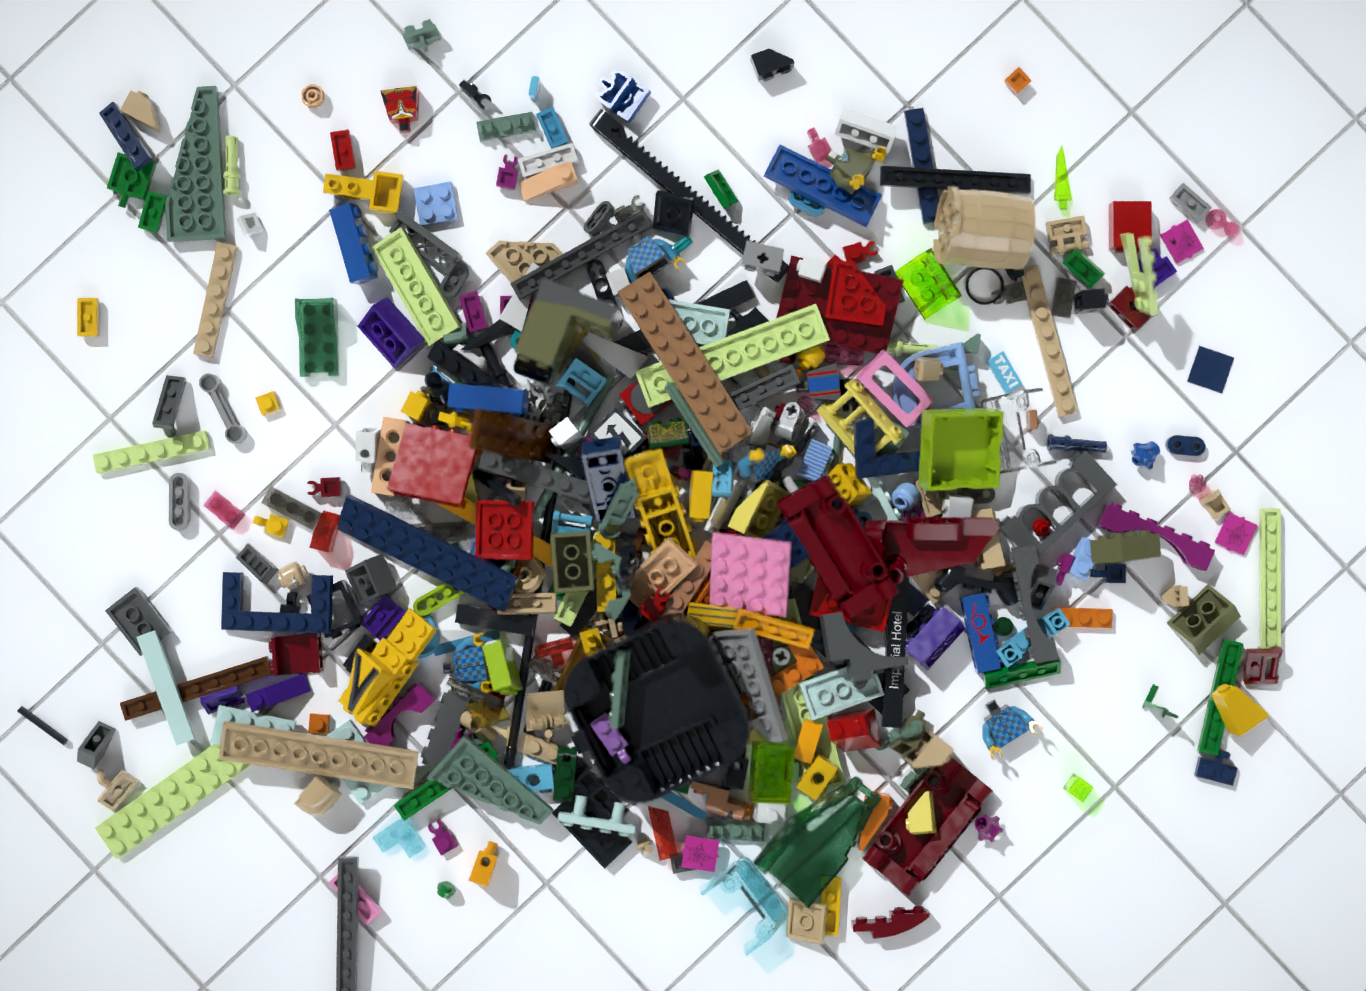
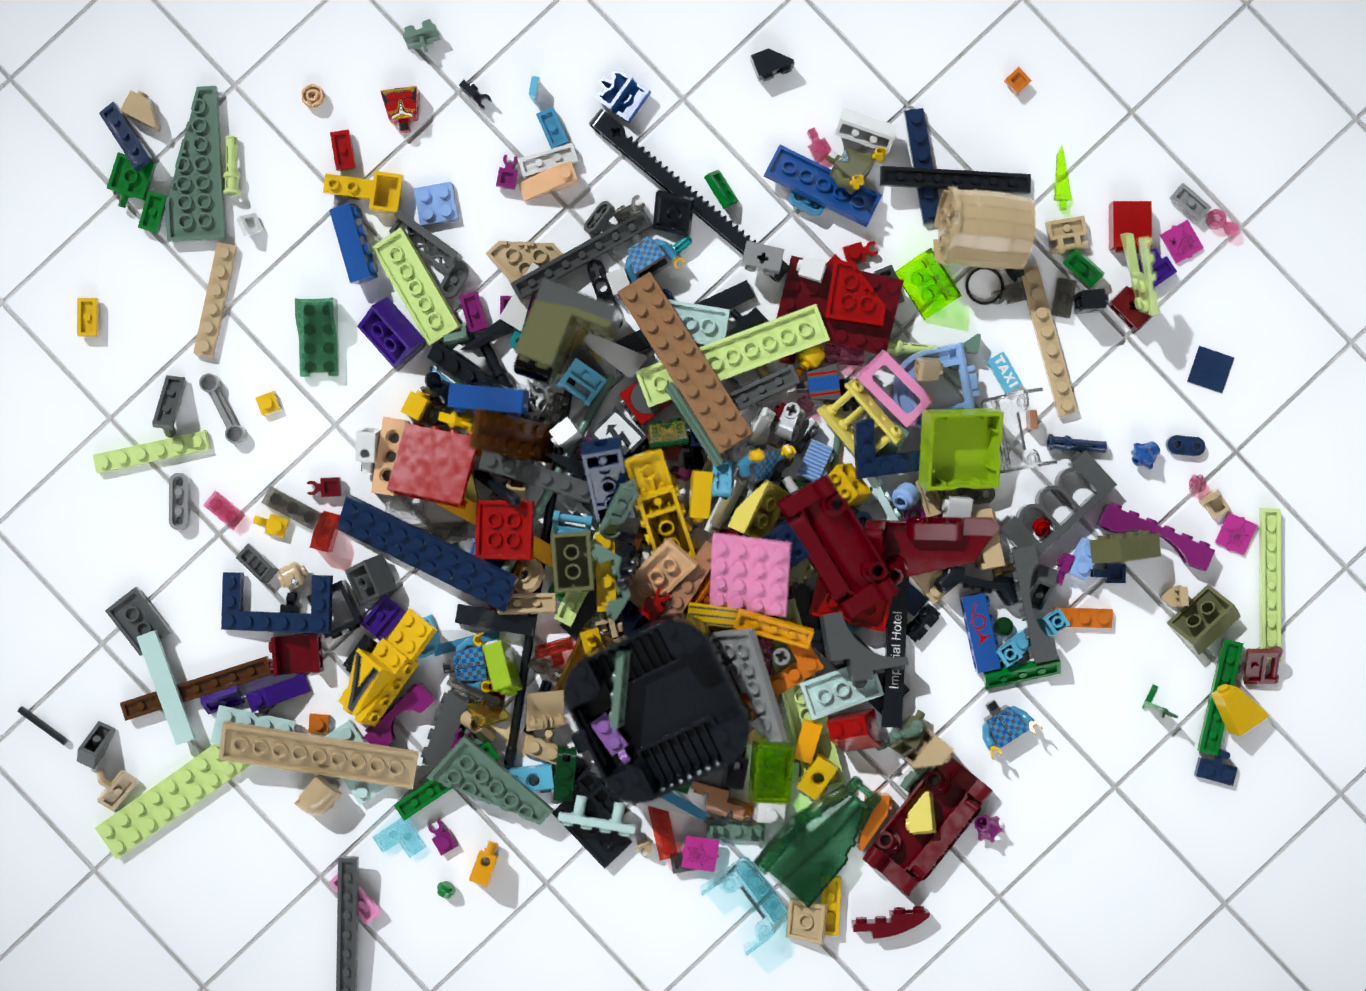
lime plate [413,583,465,616] -> none
sand green plate [476,112,536,142] -> none
dark purple slope [905,606,966,671] -> none
clear neon green brick [1063,773,1094,803] -> none

